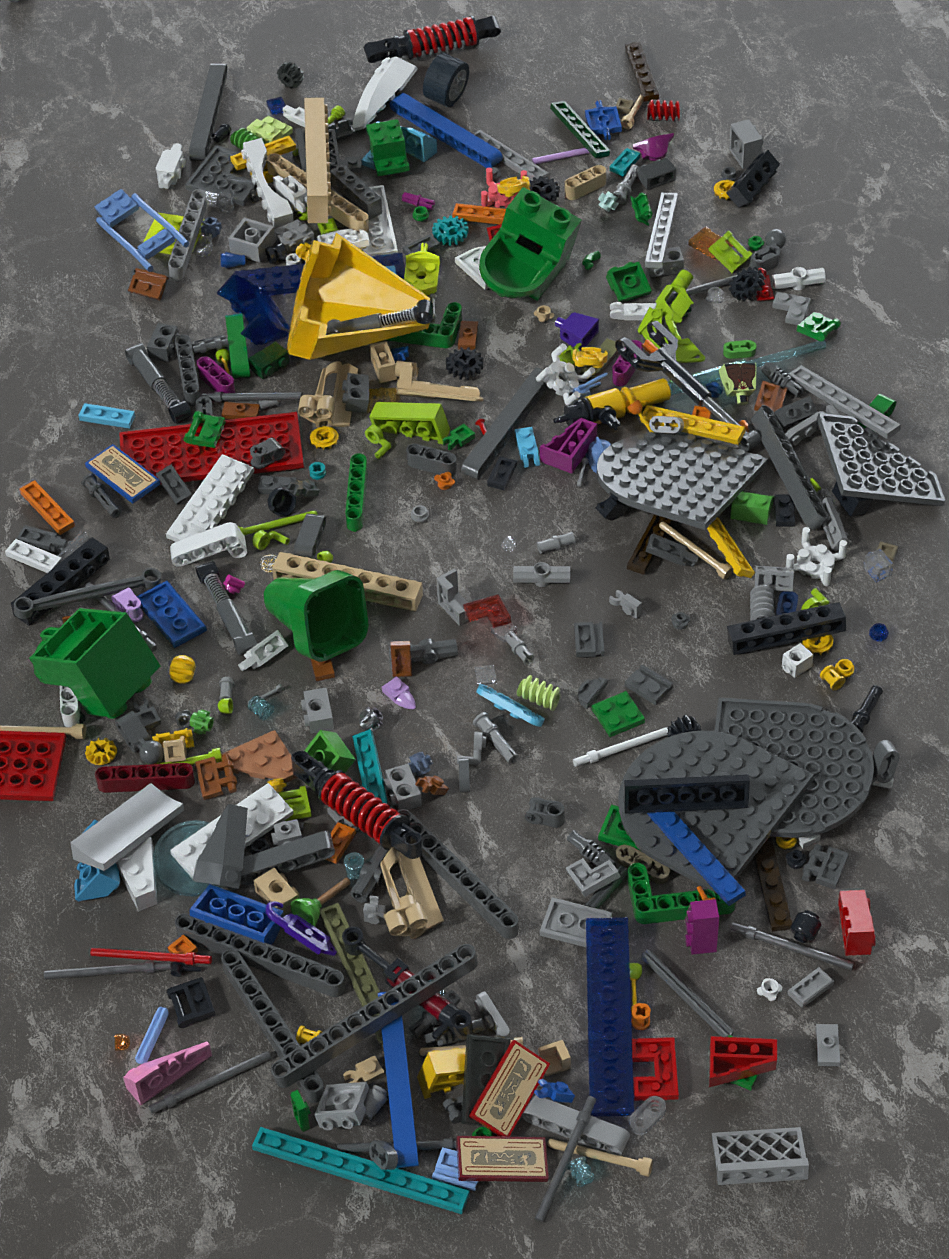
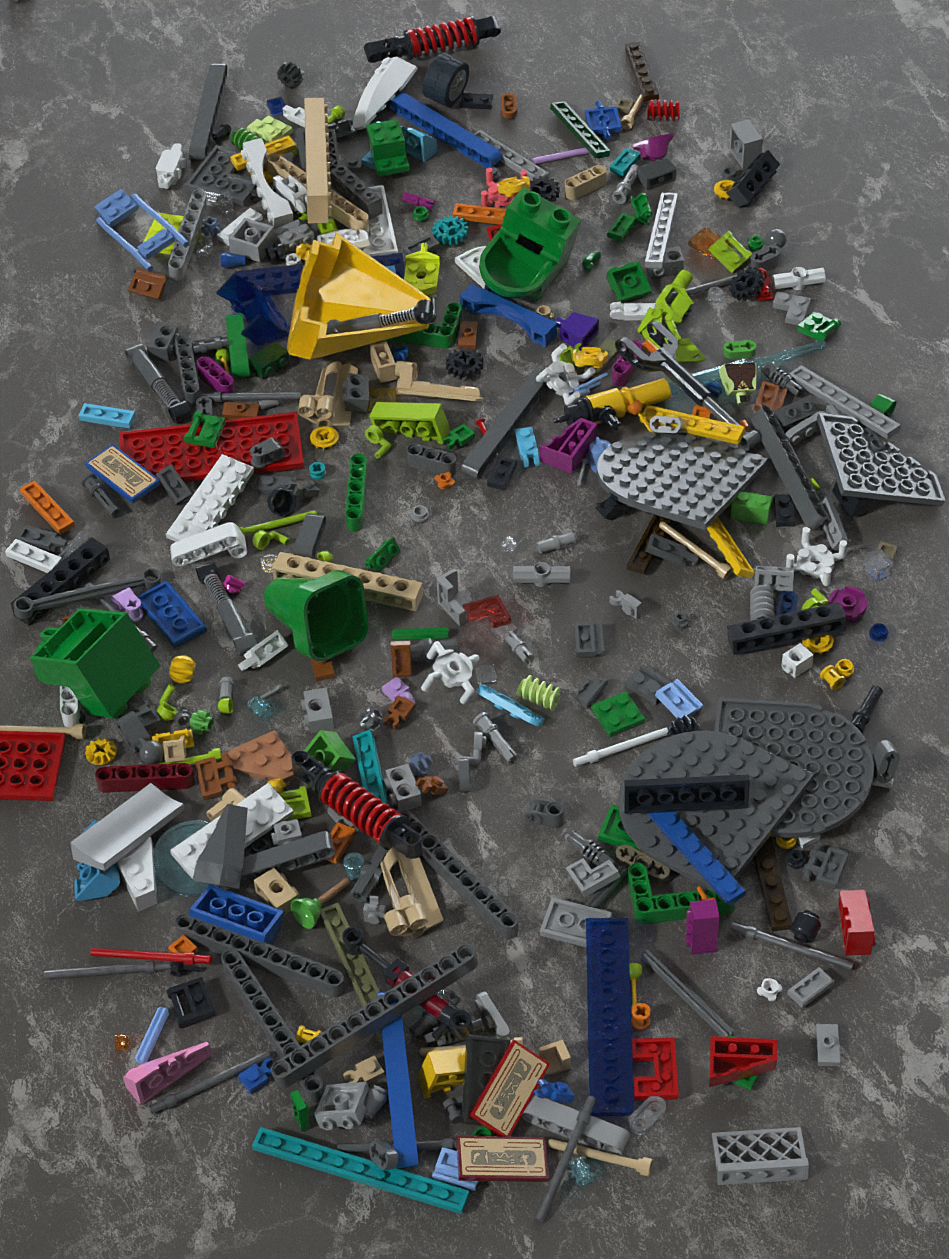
dark purple plate [266,901,337,956] -> none
light aqua gear [598,191,618,212] -> none
none -> lime plate [157,684,178,721]
none -> tan piece [207,788,245,822]
none -> white plate [217,208,263,246]
none -> blue plate [238,1058,273,1094]
none -> green hinge [365,536,400,573]
none -> dark orange plate [384,695,416,730]
none -> green axle [392,627,449,640]
none -> white plate [421,641,479,704]
none -> black plate [460,93,494,110]
none -> blue arch [460,284,557,347]
none -> dark orange plate [501,93,517,119]
none -> green plate [607,213,637,242]
none -> light blue plate [655,679,703,718]
none -> magenta plate [829,586,868,622]

